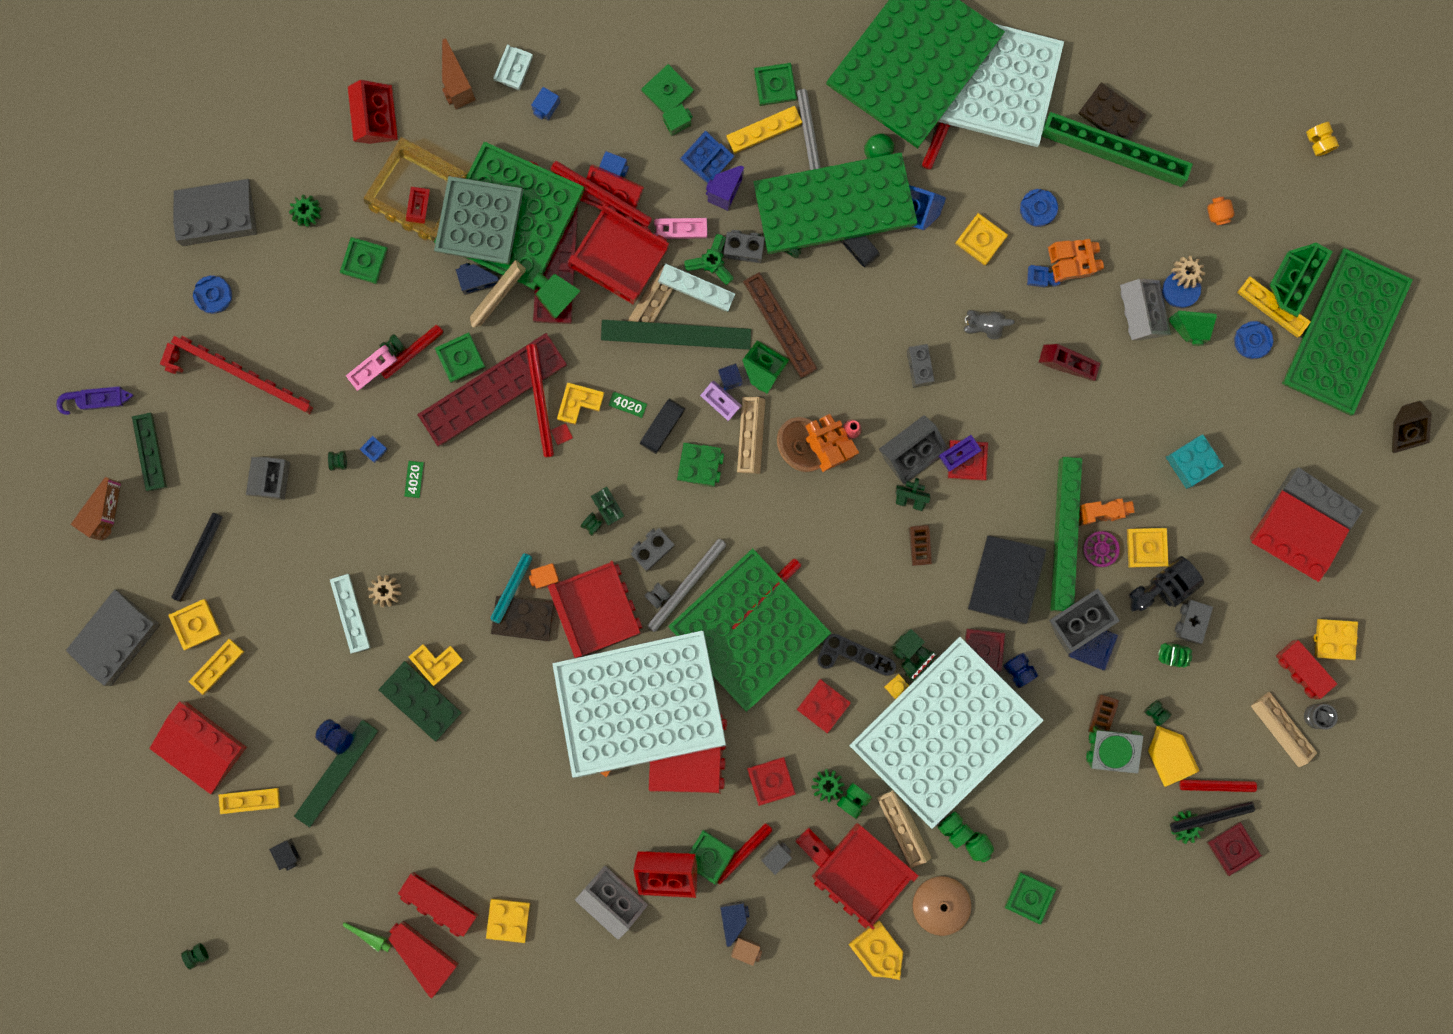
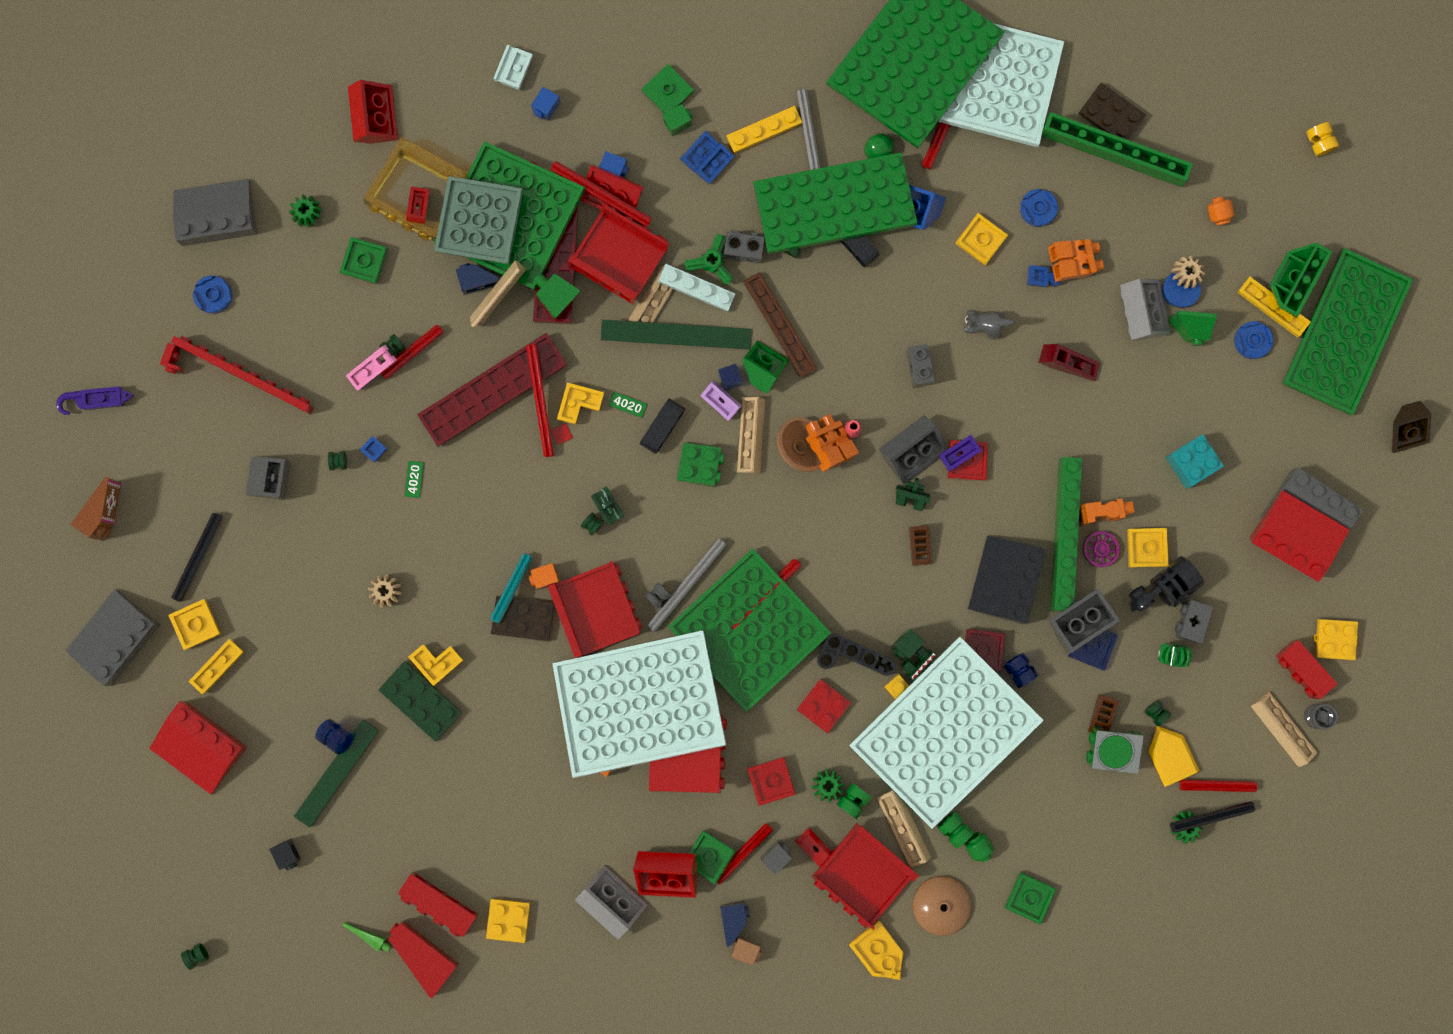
dark green plate [132,412,167,492] -> none
yellow plate [218,788,280,814] -> none
light aqua plate [330,574,371,654] -> none
green plate [435,332,485,383] -> none
dark orange slope [442,38,476,109] -> none
dark grey brick [631,528,675,572] -> none
bright pink plate [654,218,707,239] -> none
dark purple slope [706,165,744,211] -> none
green tile [754,63,797,106] -> none
dark red plate [1207,822,1262,876] -> none

